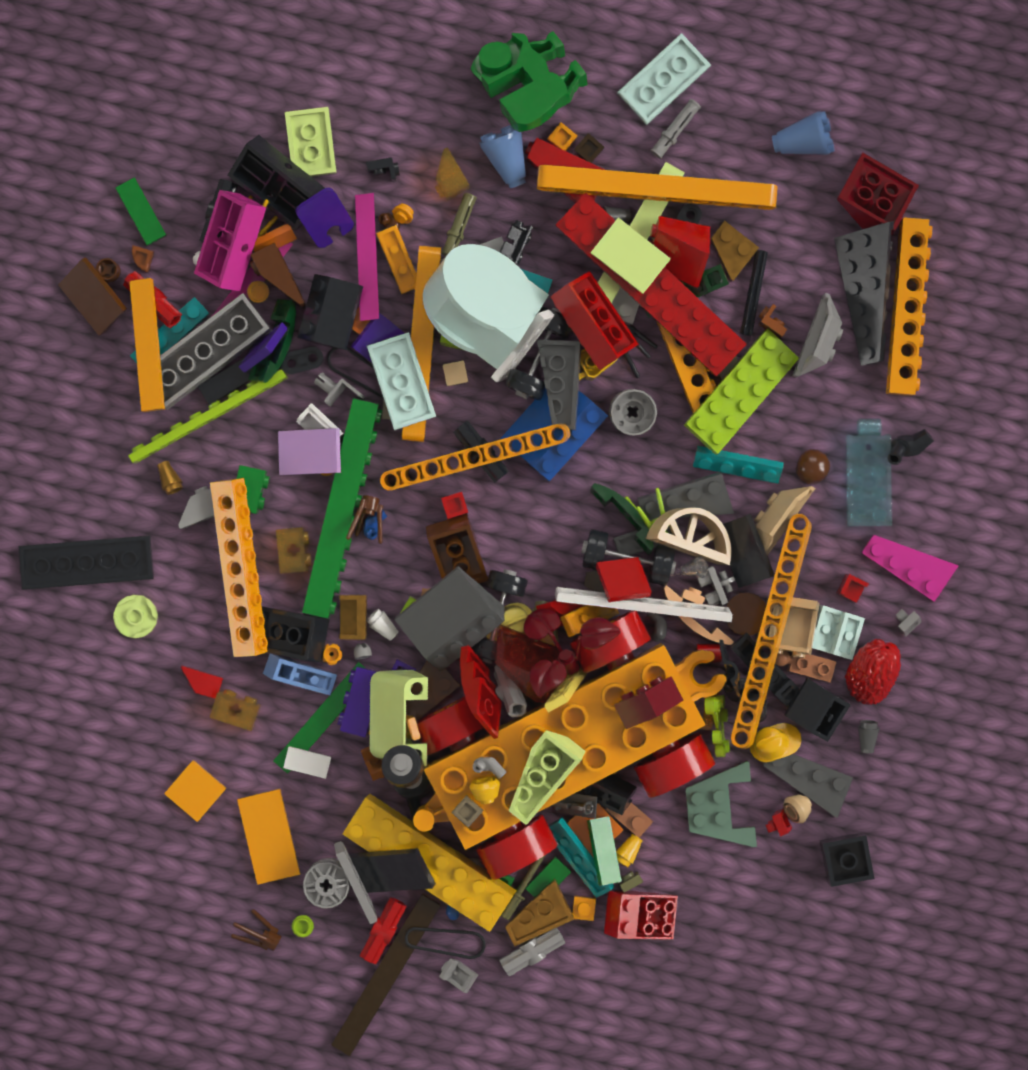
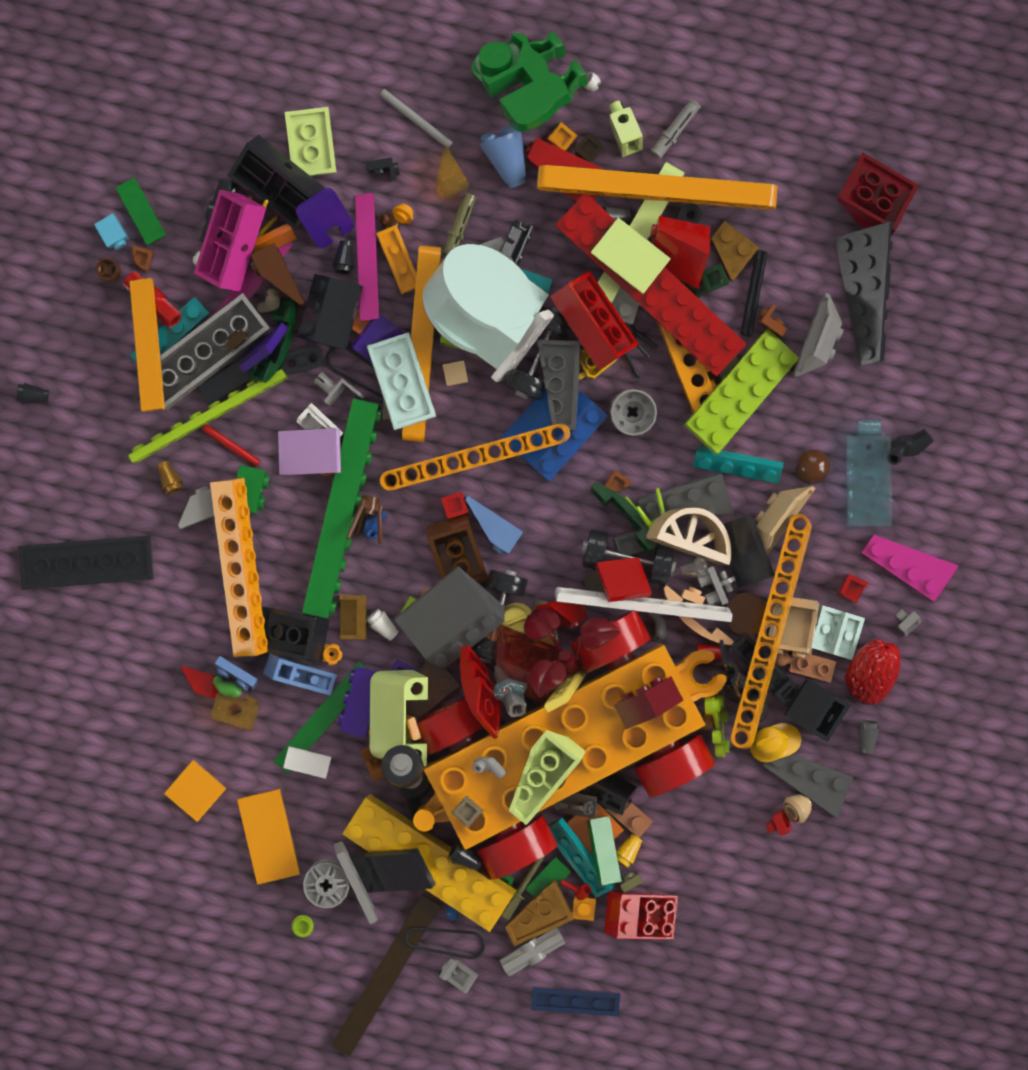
reddish brown tile [58,257,127,336] -> none
yellowish green tile [113,595,158,638] -> none
reddish brown plant [231,909,282,951] -> none
light orange plate [247,281,269,303] -> none
clear yellow brick [276,527,311,574] -> none
light grey hinge [354,643,372,660] -> none
red piece [359,897,407,965] -> none
black piece [453,420,509,483] -> none
yellow cone [469,777,500,804] -> none
light orange tile [560,605,619,637] -> none
light aqua tile [617,33,711,125] -> none
sand green wing [685,761,757,847] -> none
medium blue cone [772,111,835,155] -> none
black brick [820,832,875,887] -> none
light orange brick [886,217,932,396] -> none
none -> black cone [16,382,49,404]
none -> medium azure brick [94,214,129,250]
none -> red bar [202,424,261,467]
none -> bright green arm [213,675,242,698]
none -> medium blue plate [215,656,258,691]
none -> dark brown plate [225,330,250,352]
none -> dark tan arm [257,288,280,313]
none -> black cone [332,241,354,275]
none -> light grey bar [379,89,454,149]
none -> black cone [448,843,482,871]
none -> medium blue slope [466,496,523,555]
none -> clear light blue arm [494,678,527,699]
none -> dark blue plate [531,986,620,1016]
none -> red hand [560,879,591,900]
none -> white hinge [584,72,601,92]
none -> dark orange tile [604,470,632,492]
none -> yellowish green torso [609,101,643,158]

